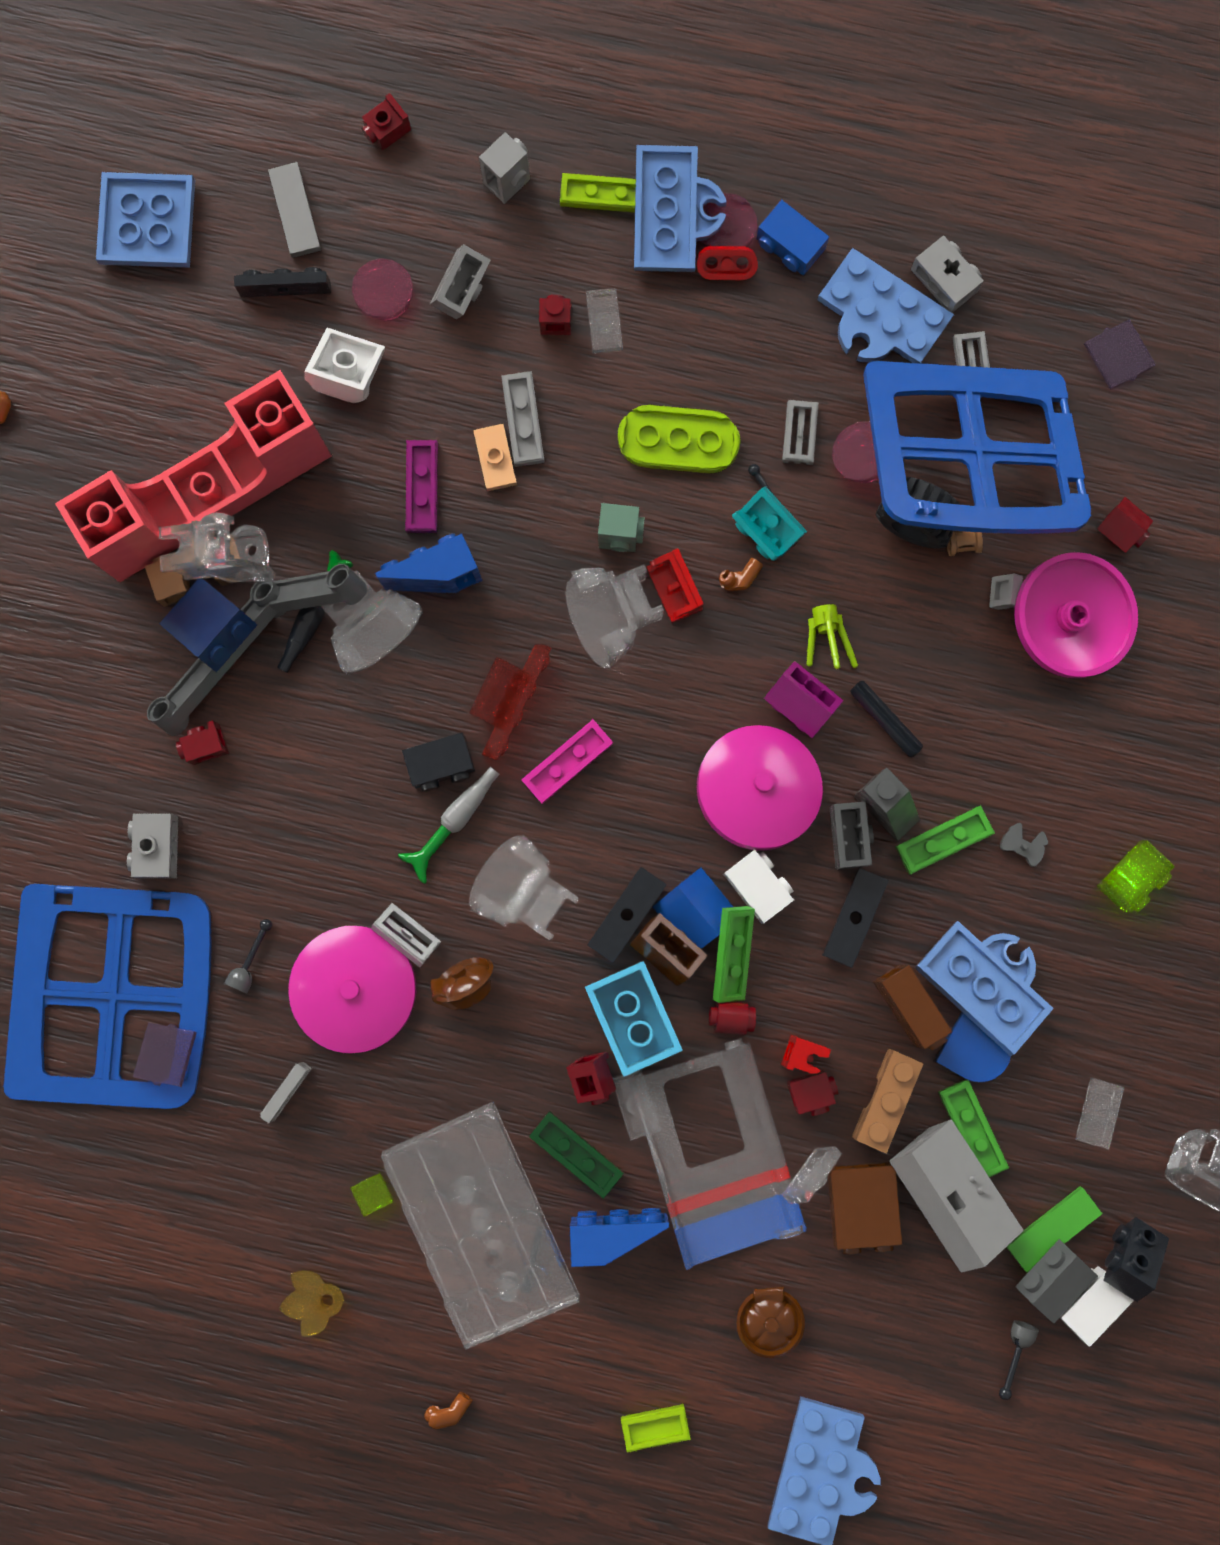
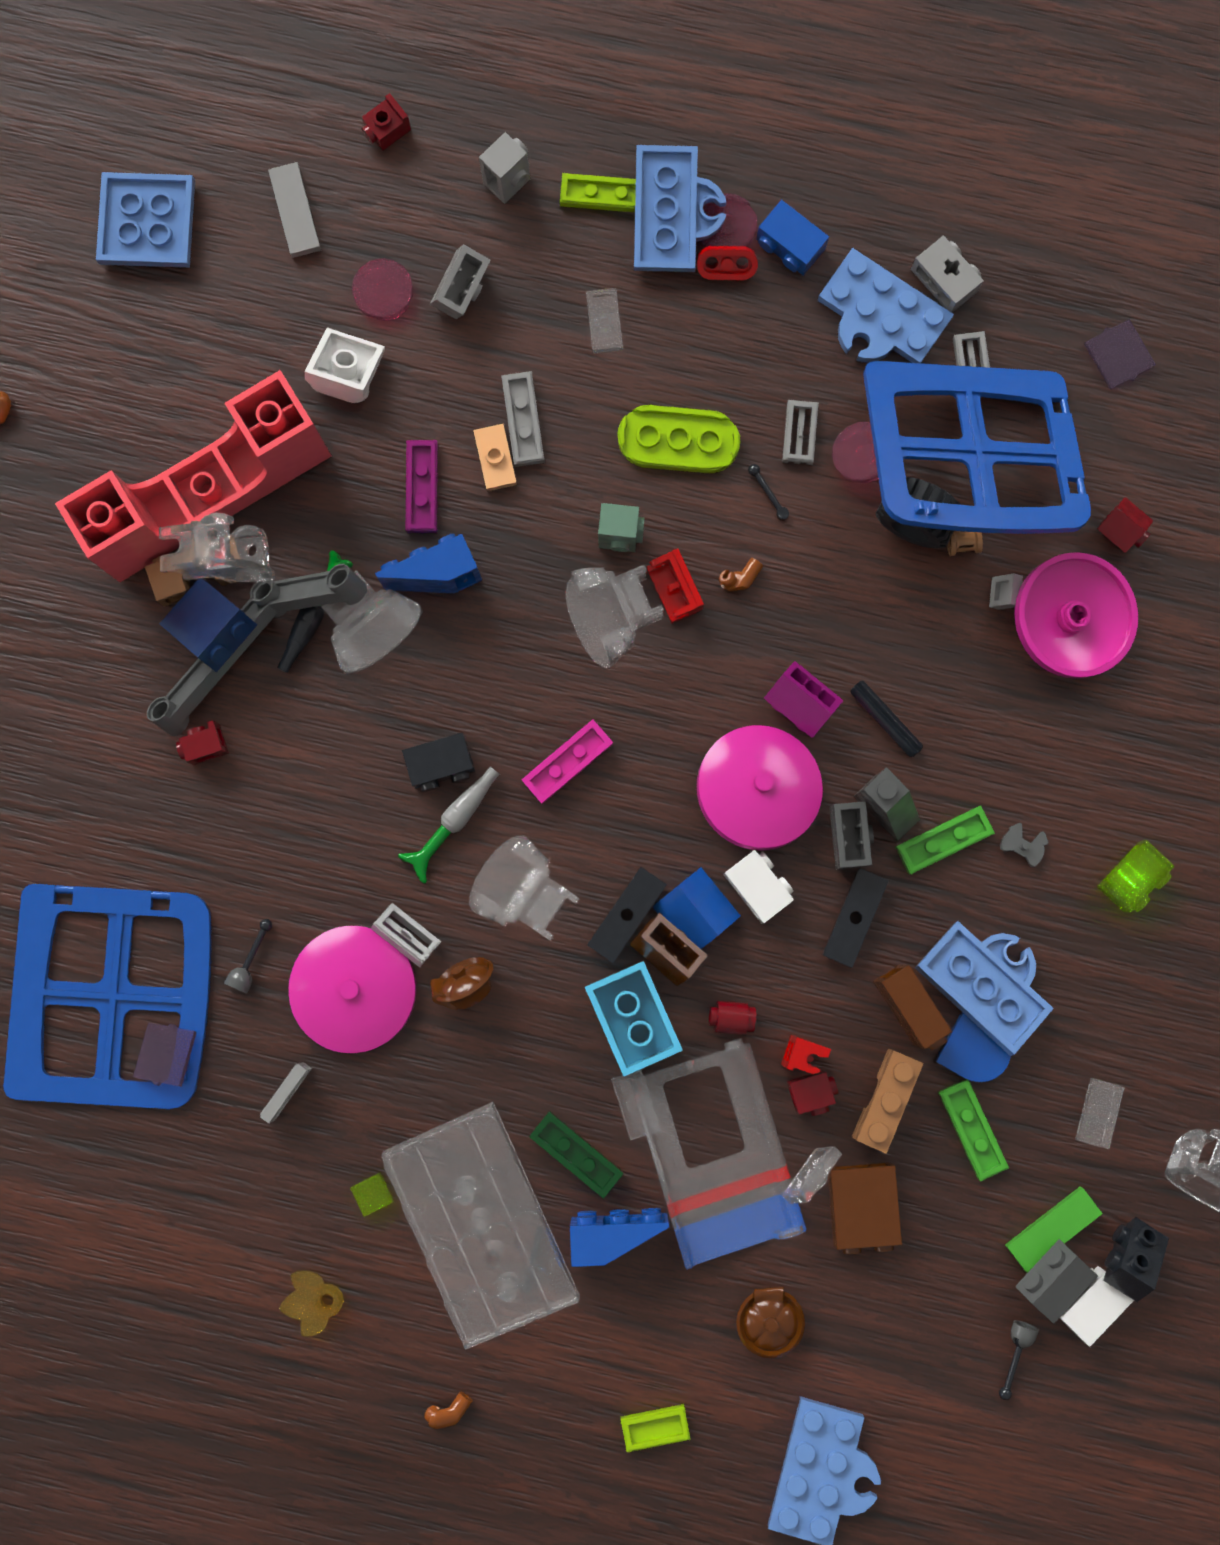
light grey brick [127,814,178,878] -> none
black tile [234,267,331,297] -> none
clear red bracket [469,644,551,760] -> none
dark red brick [539,295,572,335] -> none
dark red brick [566,1052,616,1105] -> none
bright green tile [713,906,755,1003] -> none
teal bracket [732,487,807,561] -> none
lime plant [806,604,858,669] -> none
light grey brick [889,1119,1024,1272] -> none

